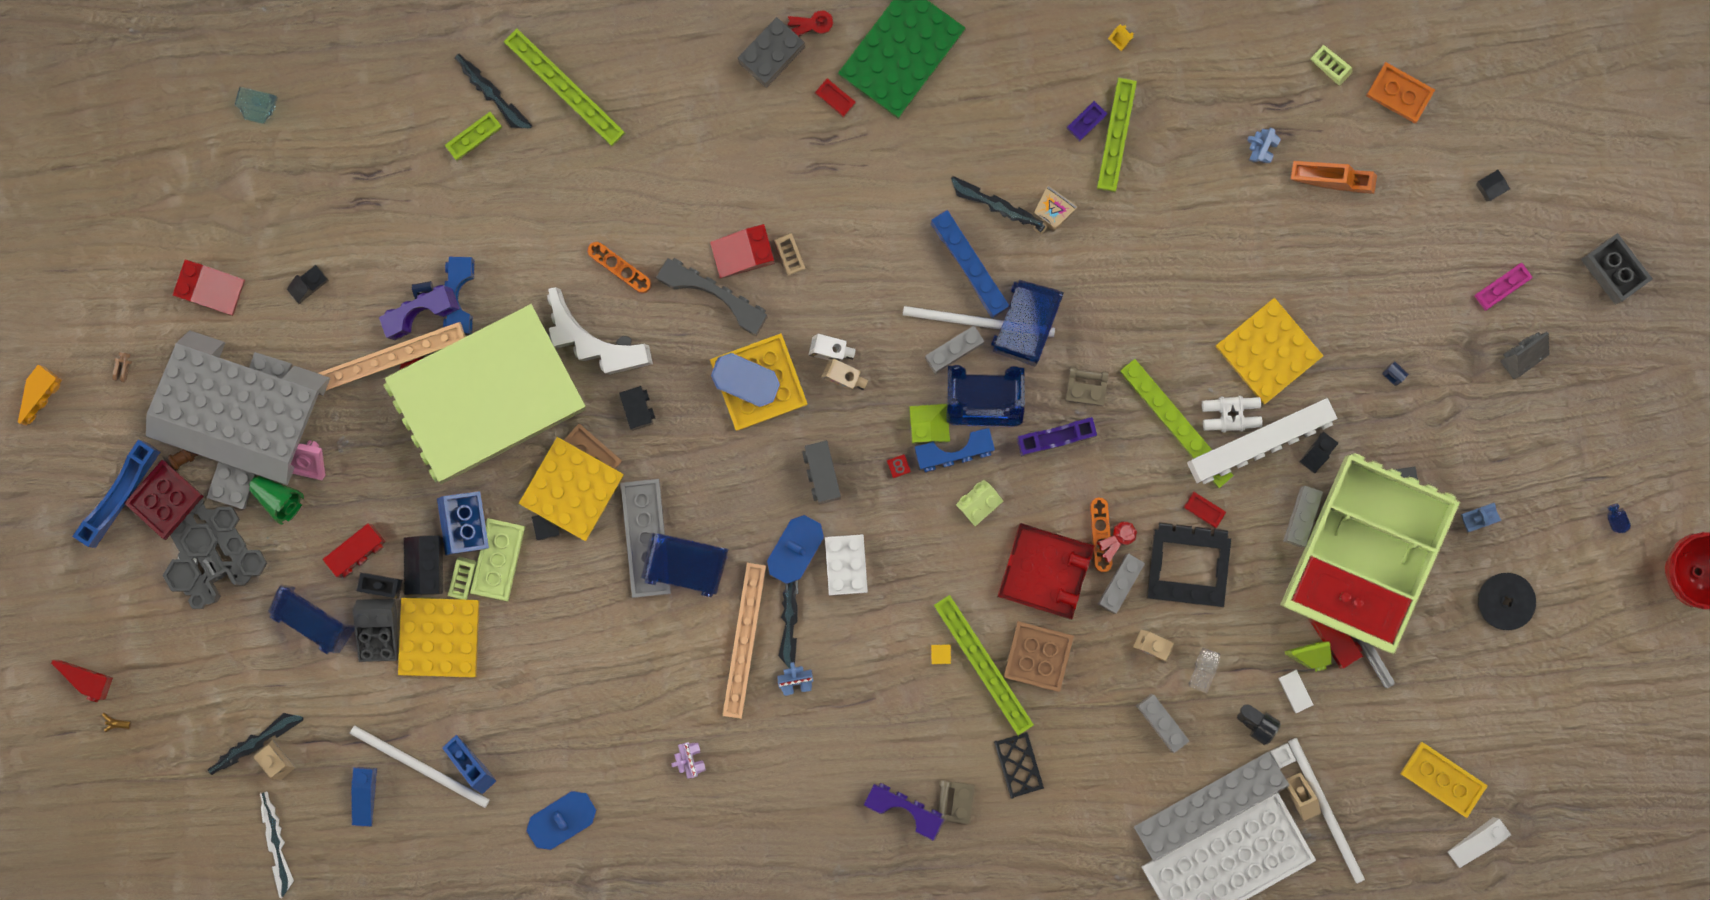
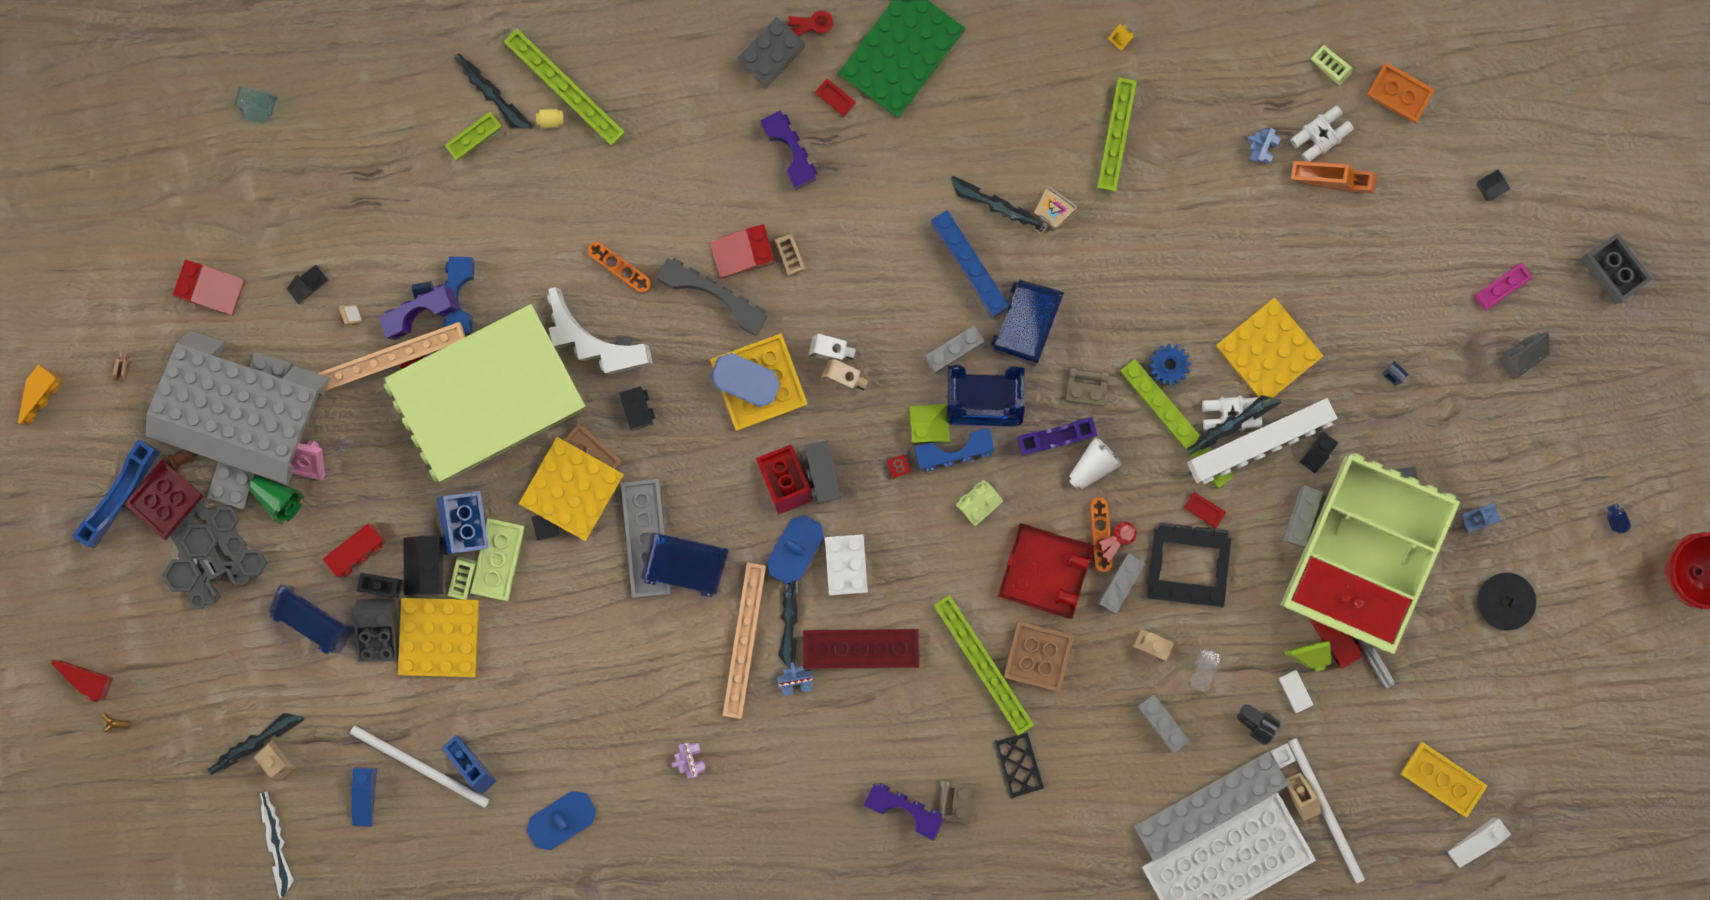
white piece [903,306,1055,337] -> none
yellow tile [931,645,951,664] -> none
dark purple plate [1067,101,1107,141] -> none
none -> slope [339,304,362,327]
none -> light yellow brick [536,109,564,129]
none -> red slope [756,445,814,515]
none -> dark purple arch [760,110,818,191]
none -> dark red plate [803,629,919,669]
none -> white cone [1069,437,1122,489]
none -> blue gear [1148,344,1191,386]
none -> black sword [1187,395,1281,455]
none -> white pin [1290,106,1354,162]

